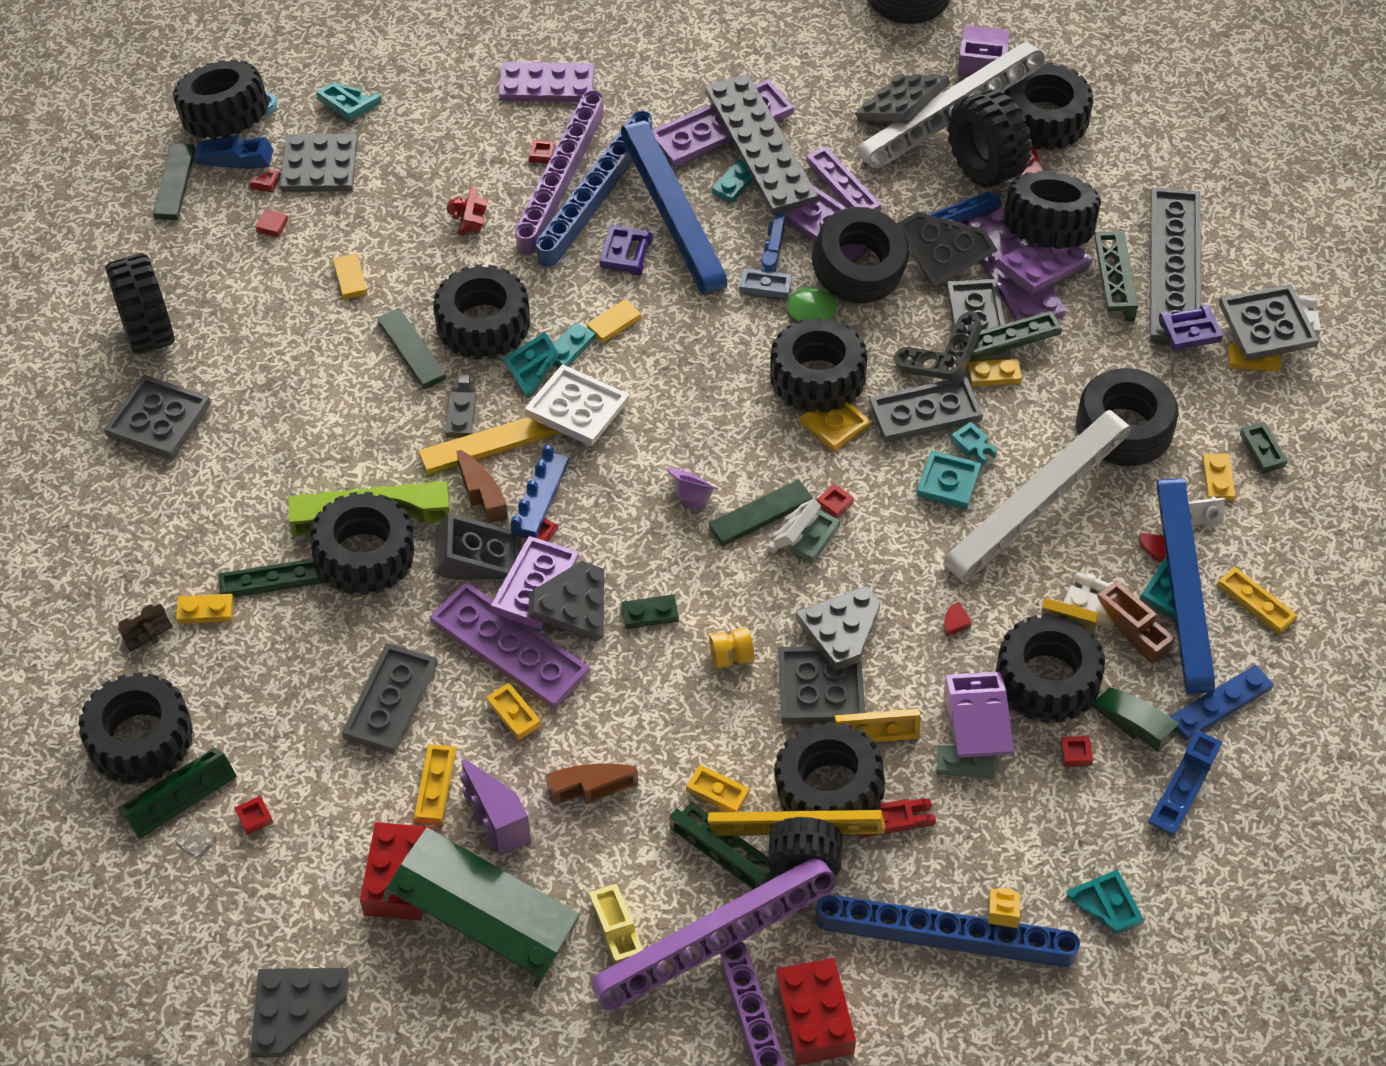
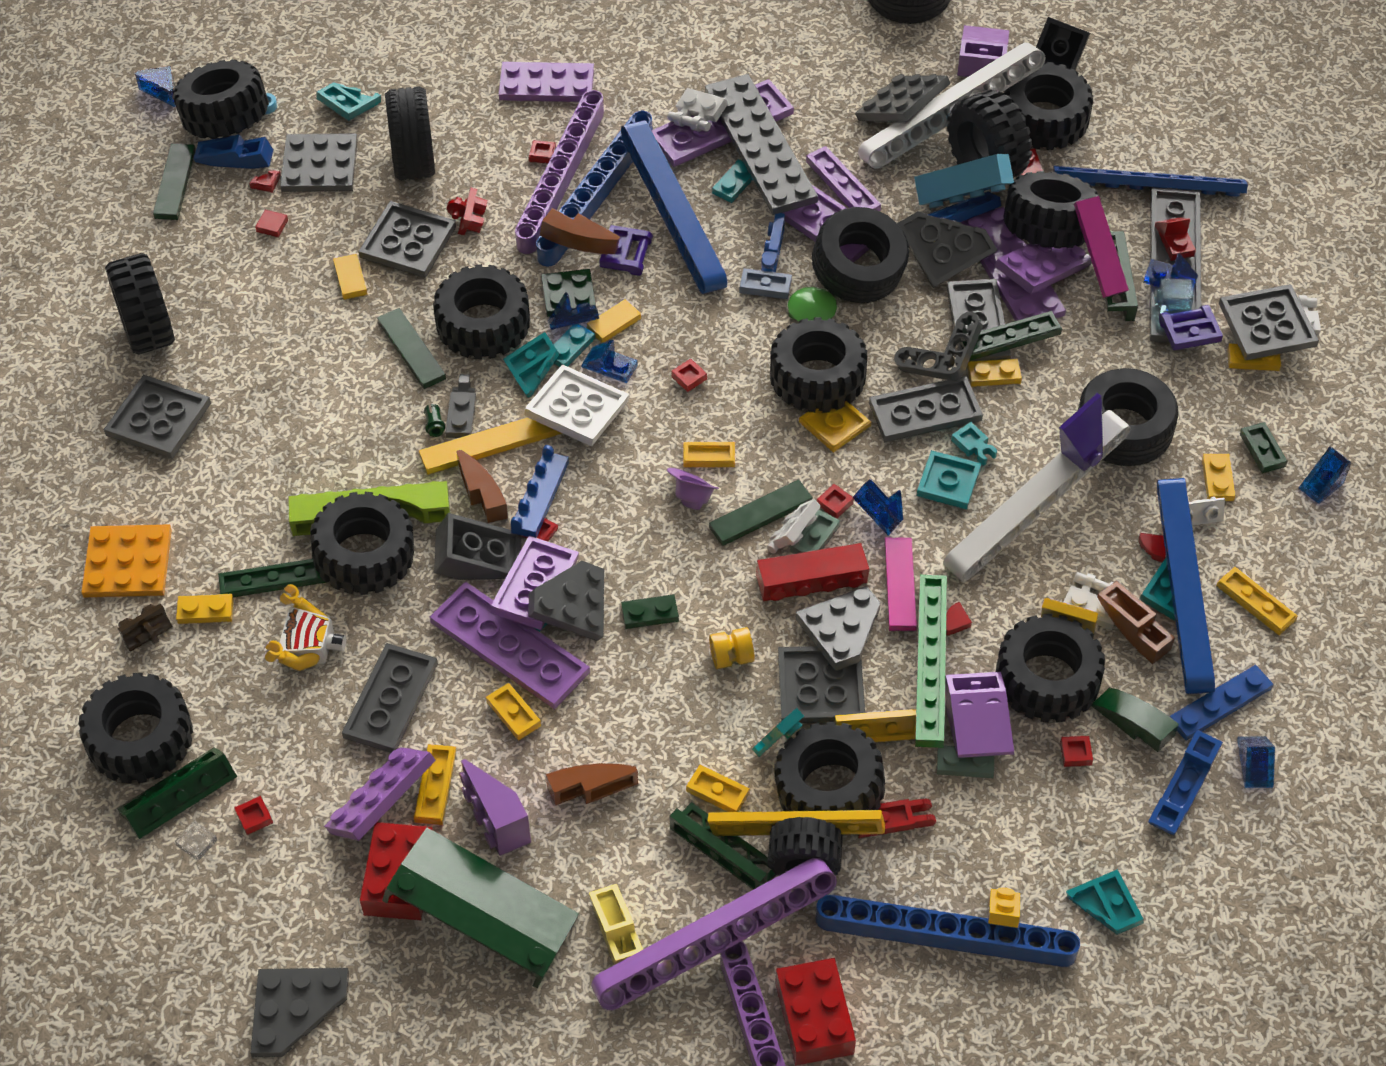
none -> light orange plate [81,524,172,598]
none -> clear blue slope [135,66,176,107]
none -> torso [265,584,346,671]
none -> medium lavender plate [324,747,436,841]
none -> dark grey plate [358,201,456,278]
none -> black tyre [385,86,435,181]
none -> dark green pin [424,404,446,437]
none -> dark orange slope [540,208,620,254]
none -> plate [541,269,596,317]
none -> clear blue slope [548,292,600,330]
none -> clear blue slope [581,340,638,383]
none -> white plate [667,88,728,132]
none -> red plate [671,358,707,392]
none -> yellow tile [683,442,735,467]
none -> teal wing [752,708,804,757]
none -> red brick [756,543,869,601]
none -> clear blue slope [852,479,904,536]
none -> dark pink tile [885,537,917,631]
none -> medium azure wedge [914,154,1014,209]
none -> plate [915,574,947,748]
none -> black slope [1036,17,1091,70]
none -> blue plate [1053,166,1248,197]
none -> dark purple slope [1059,393,1103,472]
none -> dark pink tile [1074,196,1129,298]
none -> clear blue slope [1143,253,1198,296]
none -> clear light blue brick [1154,279,1194,314]
none -> red slope [1155,218,1196,261]
none -> slope [1237,736,1275,788]
none -> clear blue slope [1299,446,1352,504]

